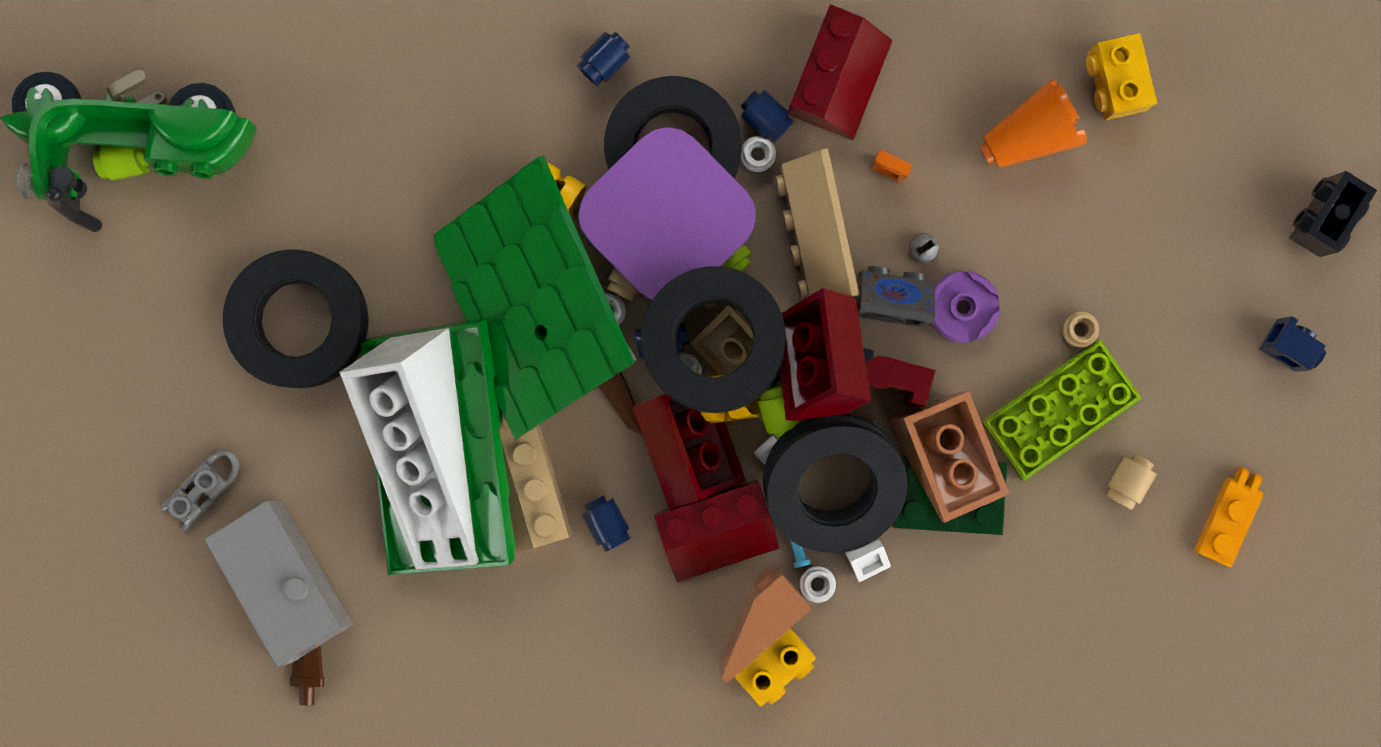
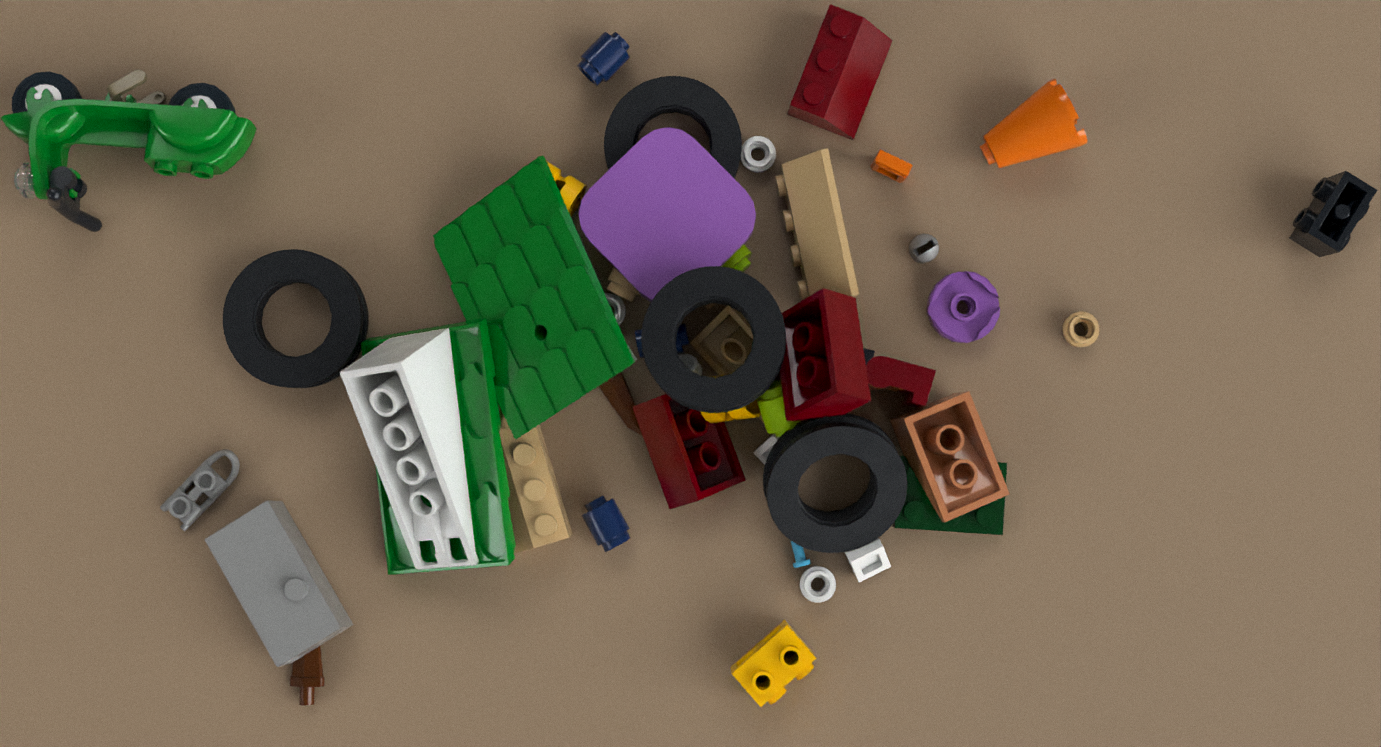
lime brick [93,146,150,181] -> none
dark red slope [654,480,780,582] -> none
nougat slope [720,567,812,684] -> none
dark blue brick [740,90,794,143] -> none
dark grey slope [855,266,935,328] -> none
lime tile [981,339,1142,481] -> none
yellow brick [1086,33,1158,121] -> none
tan brick [1106,454,1157,510] -> none
light orange hinge [1193,467,1263,568] -> none
dark blue brick [1259,316,1326,372] -> none

